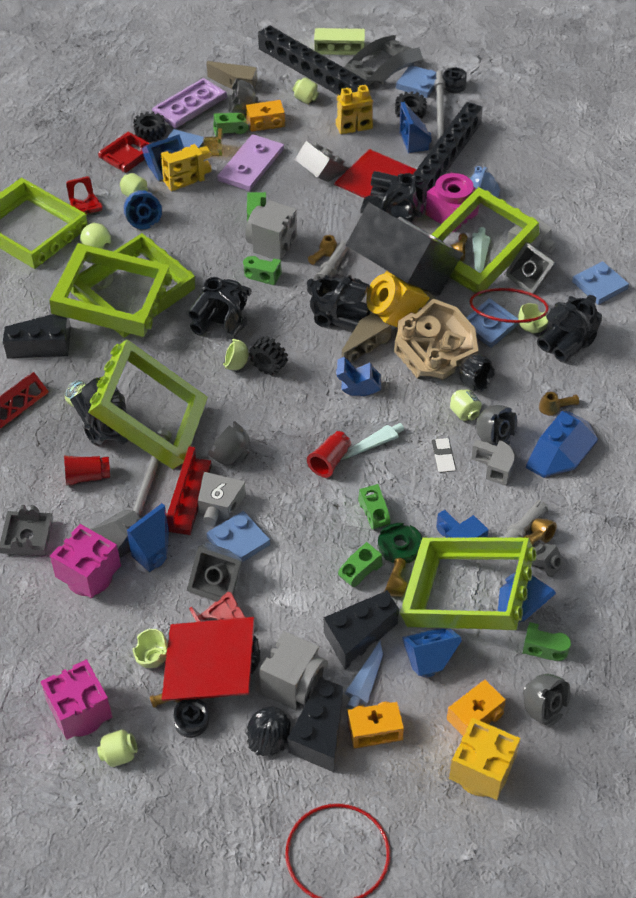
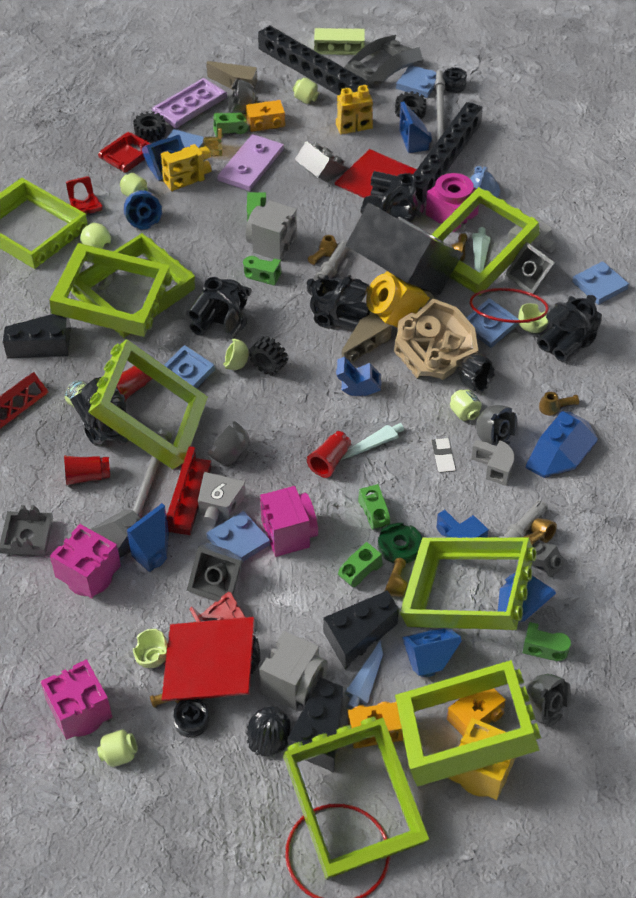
none -> red plant [116,366,152,401]
none -> medium blue plate [164,345,216,389]
none -> dark pink piece [260,486,318,557]
none -> lime window [283,717,429,879]
none -> lime window [395,660,541,787]

